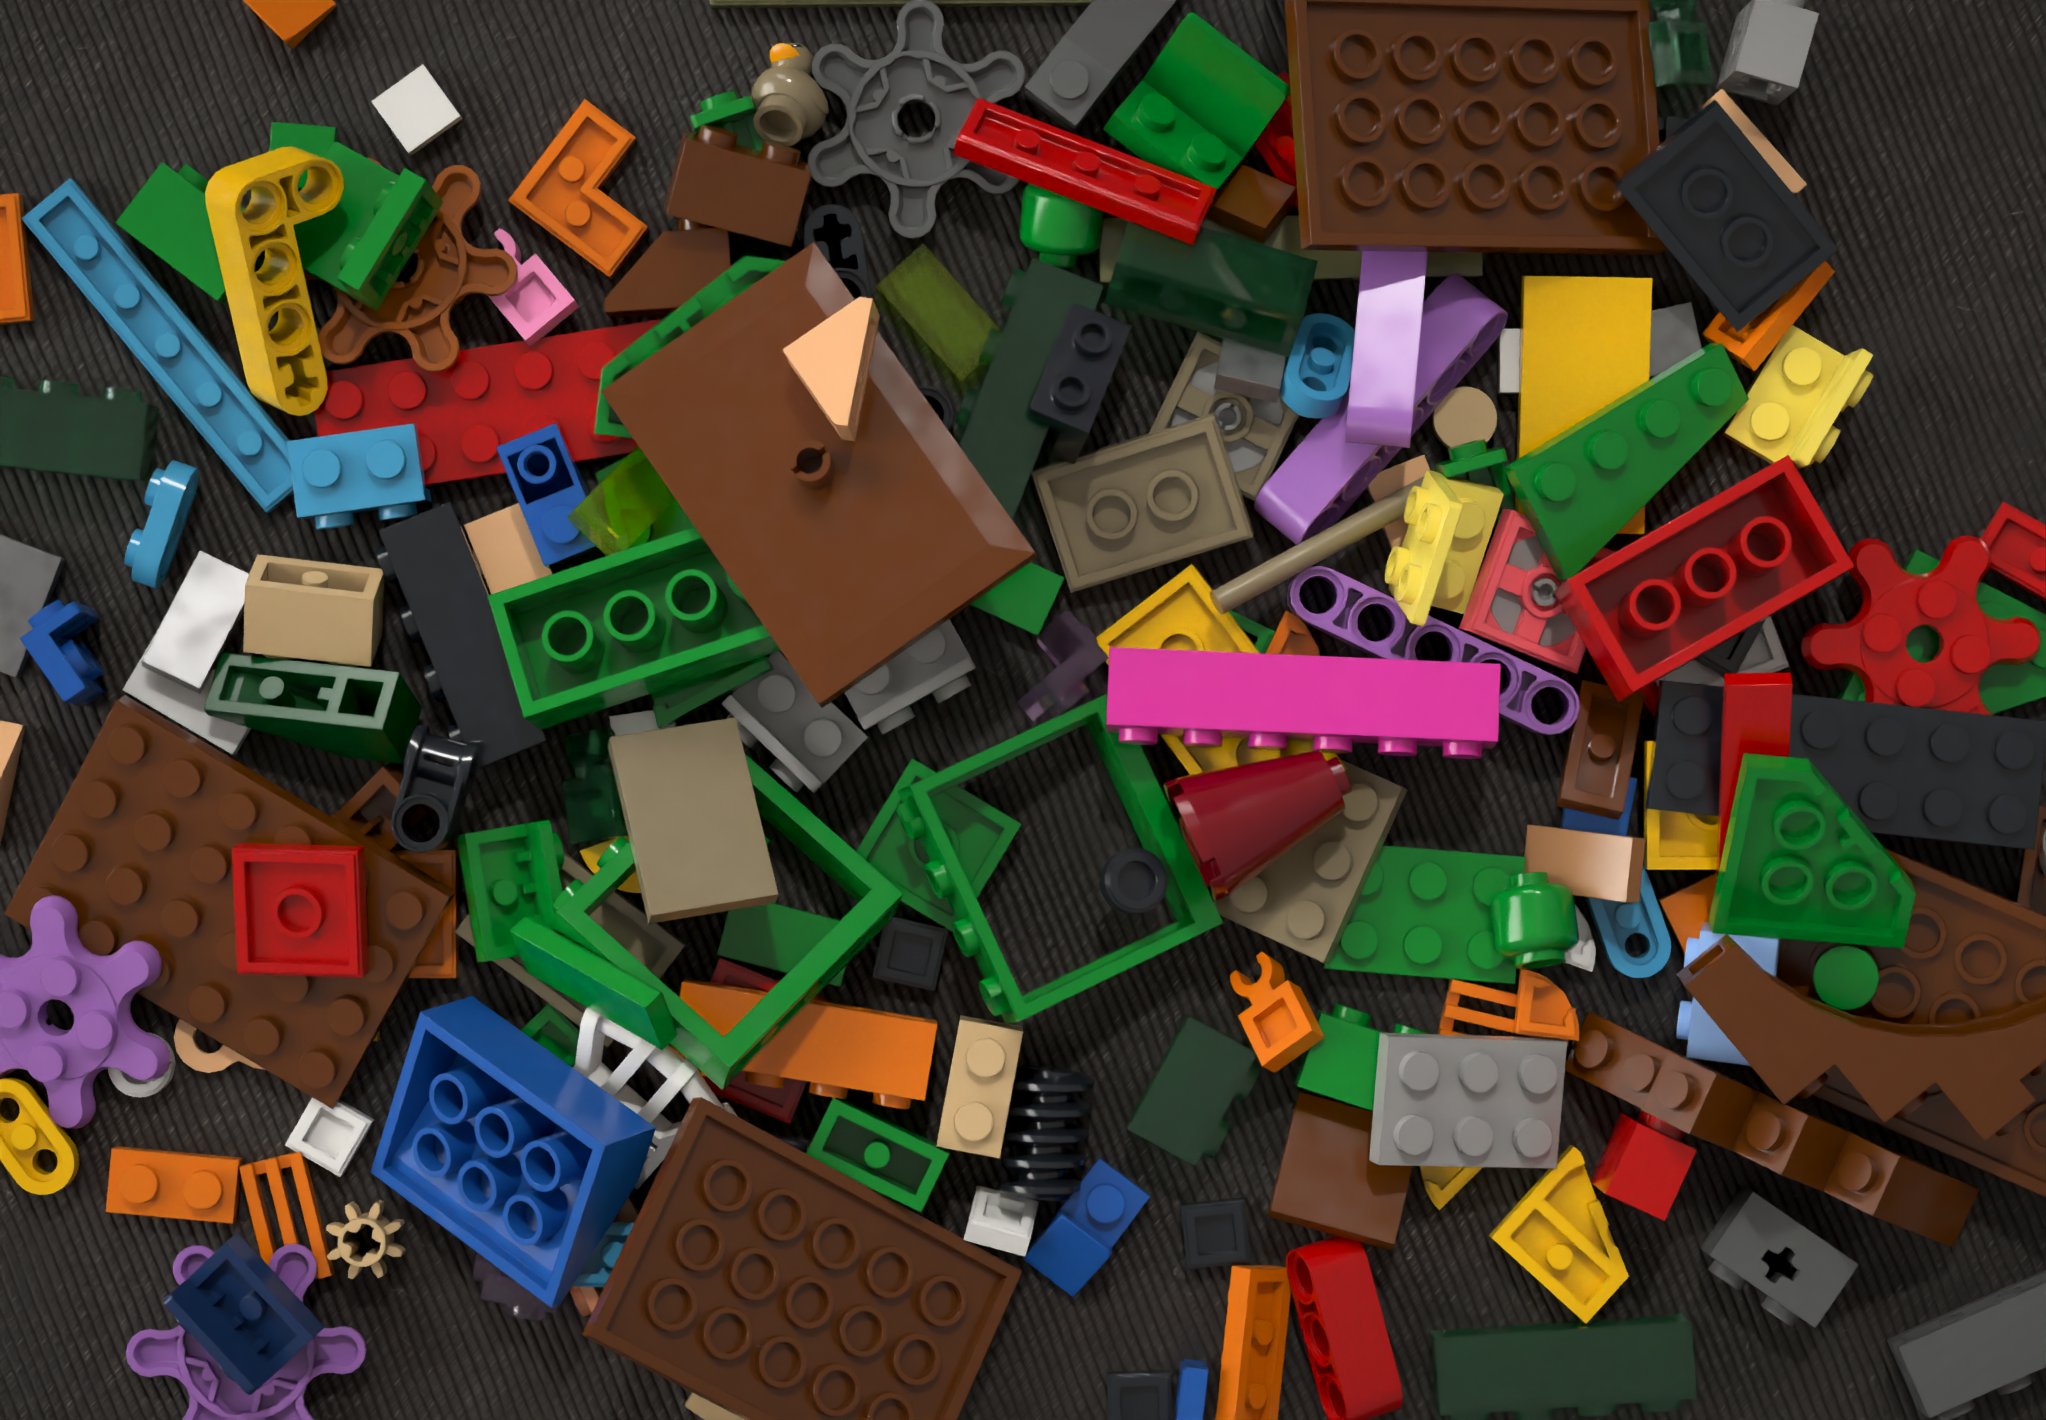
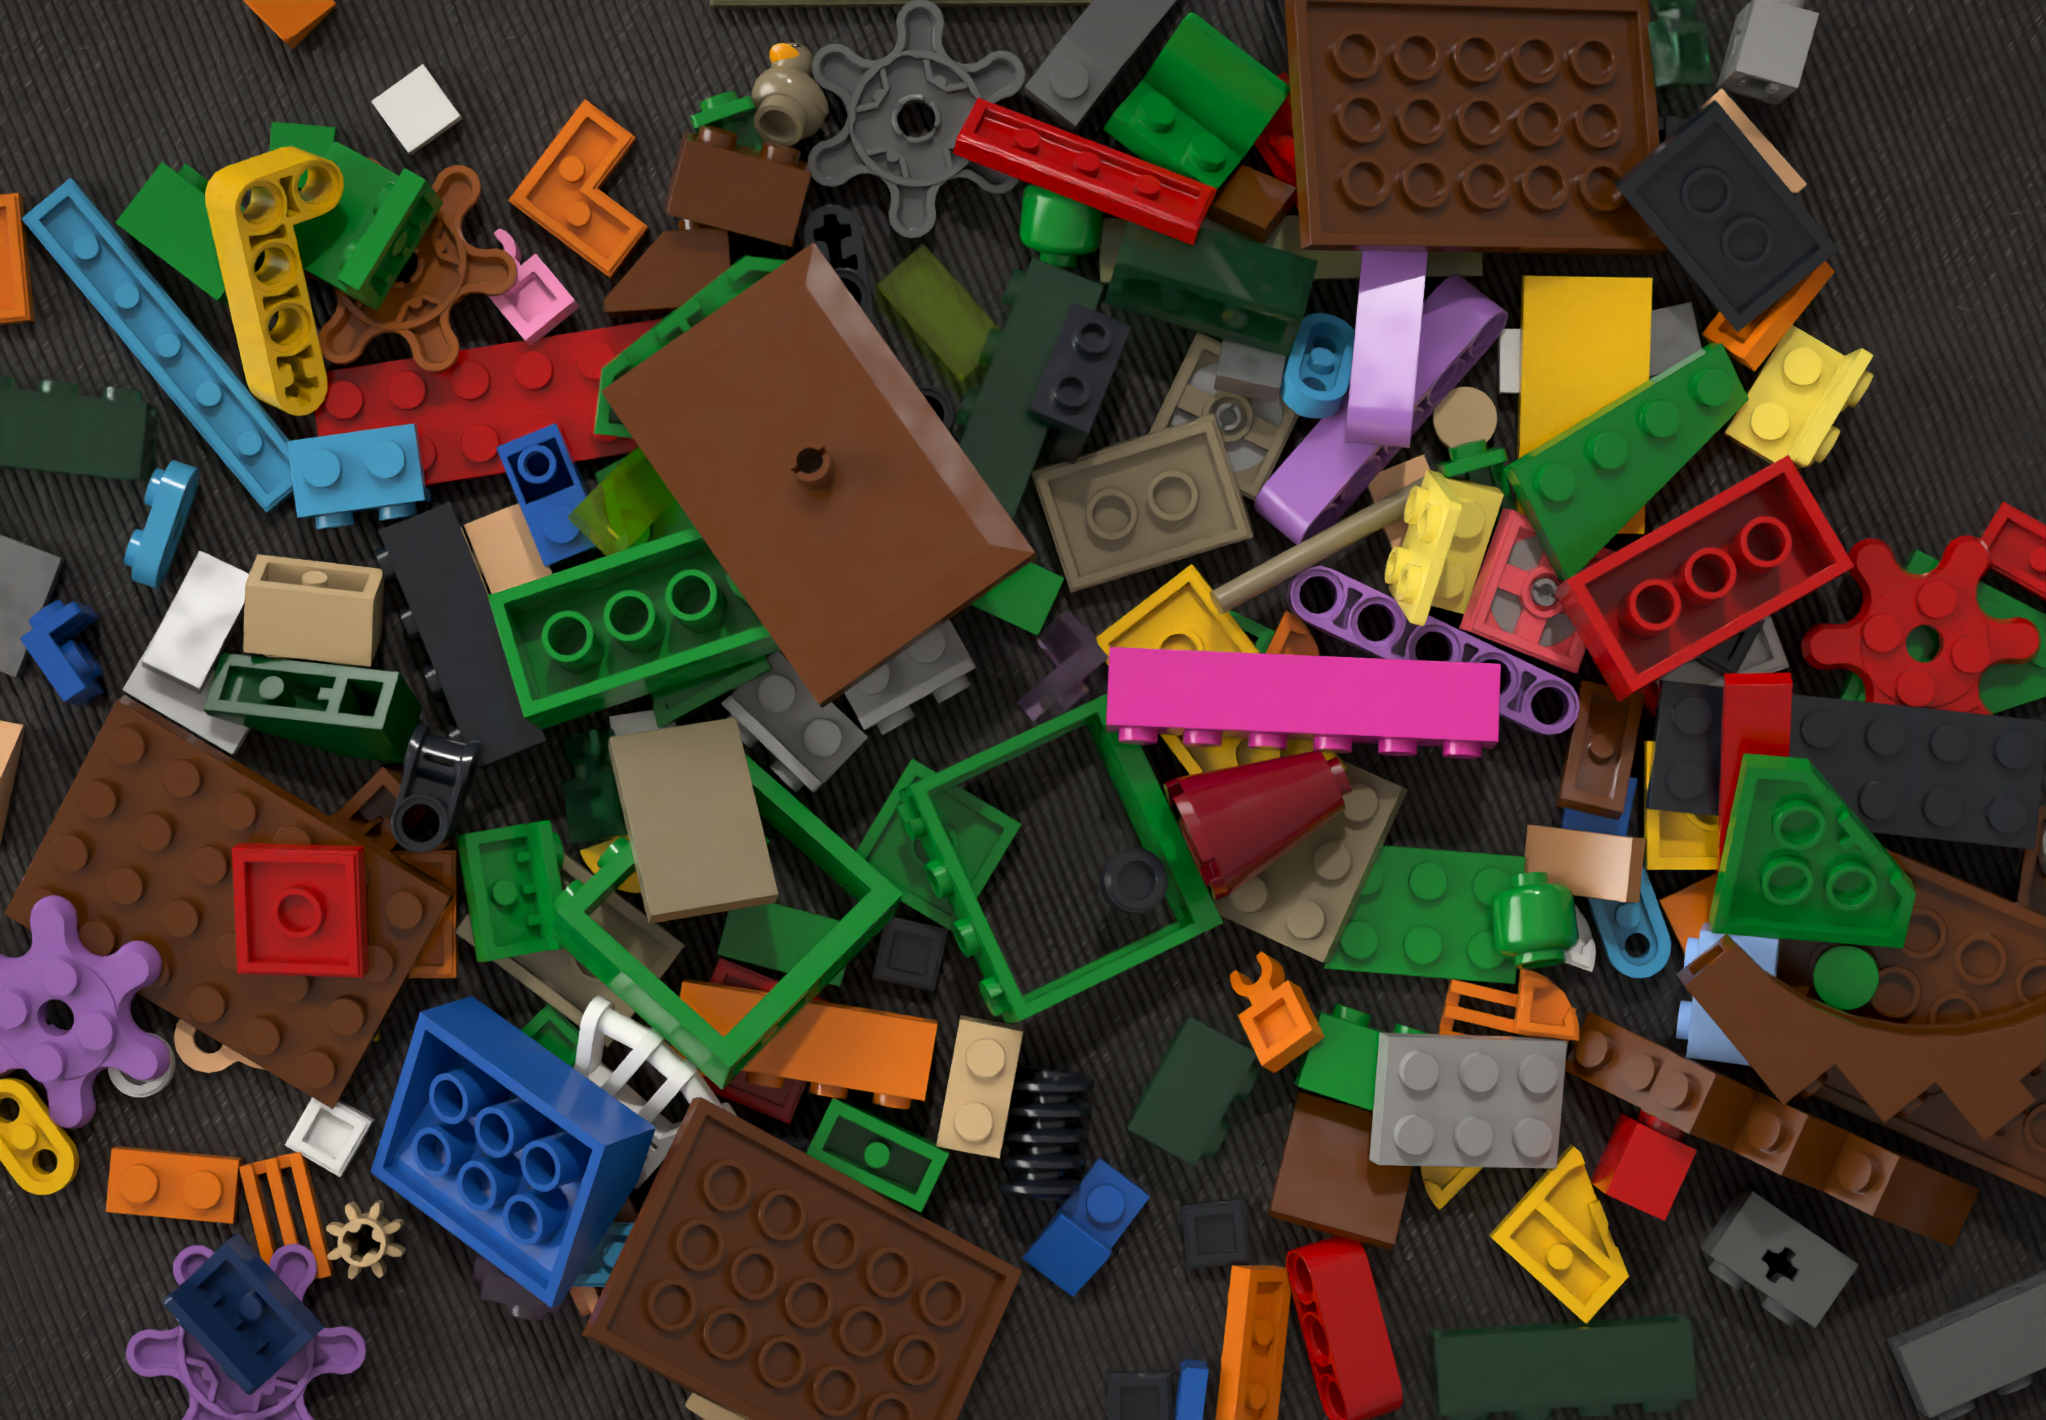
green tile [510,916,678,1050] -> none
light nougat slope [782,297,880,441] -> none
white tile [963,1186,1038,1256] -> none

